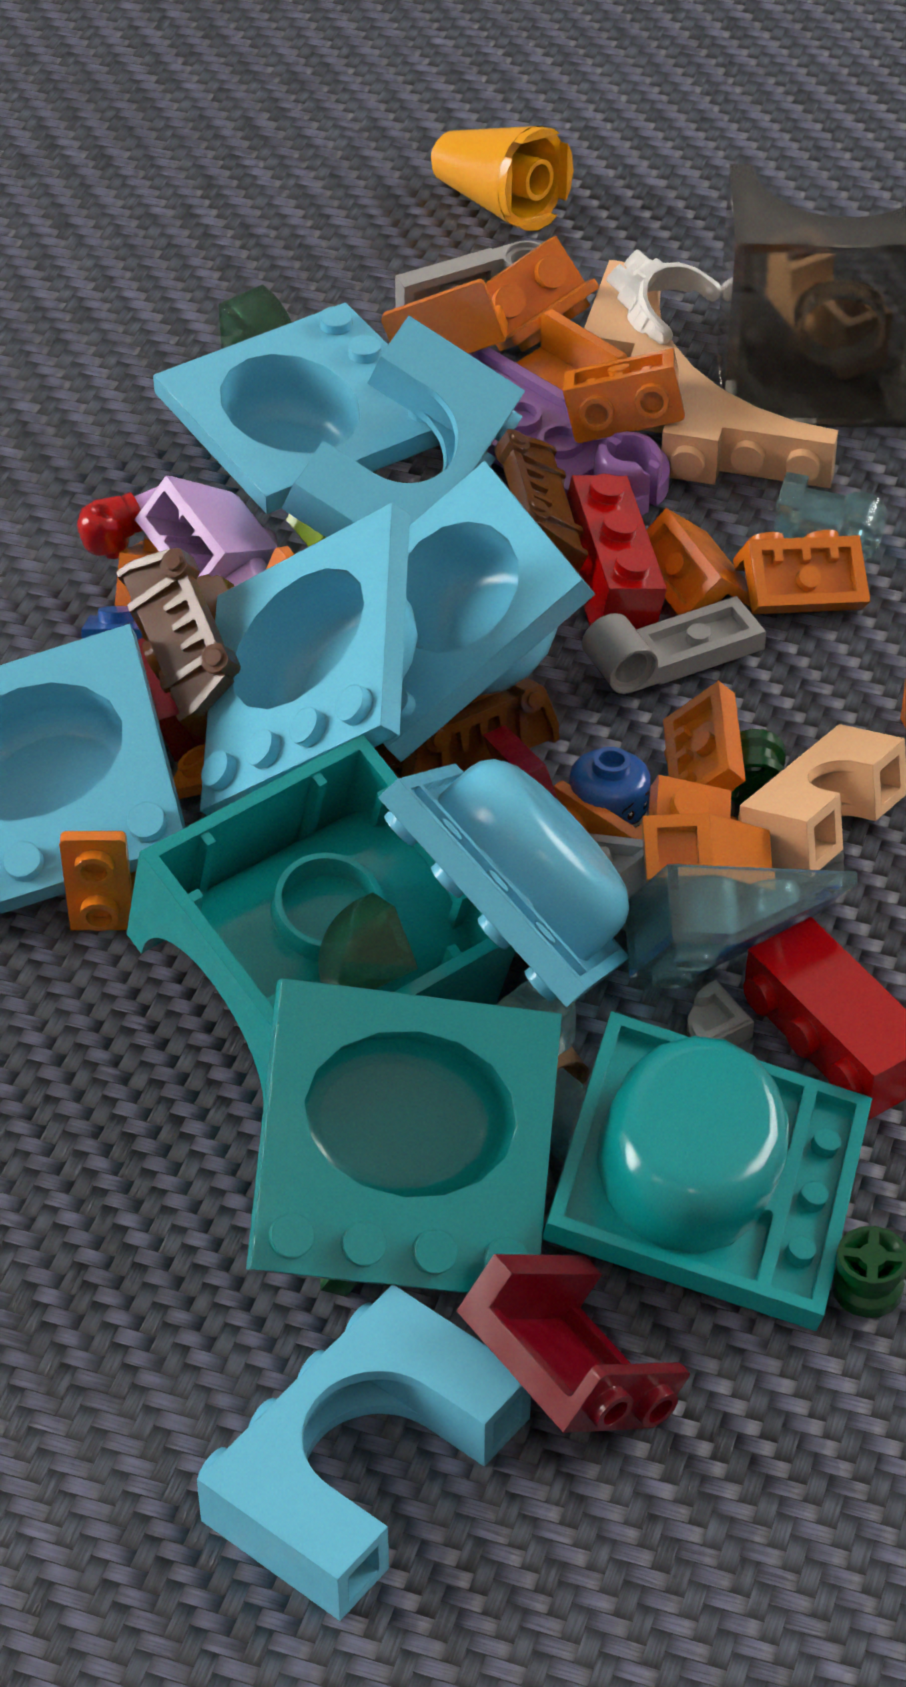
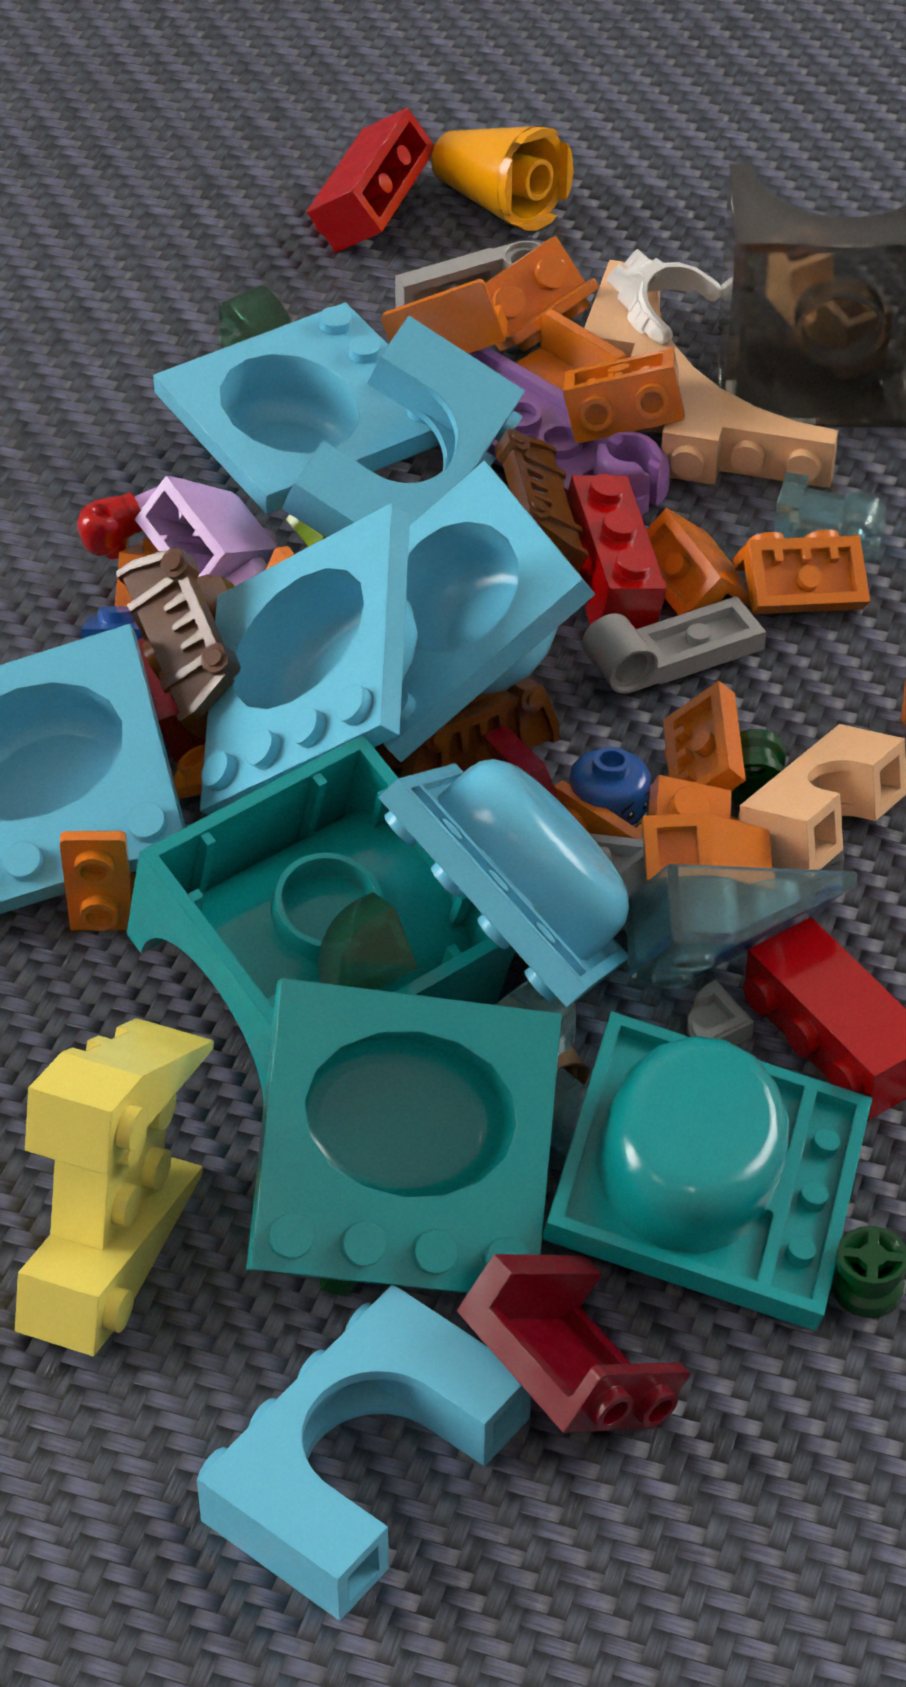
none -> light yellow wedge [15,1018,214,1357]
none -> red brick [306,107,435,253]

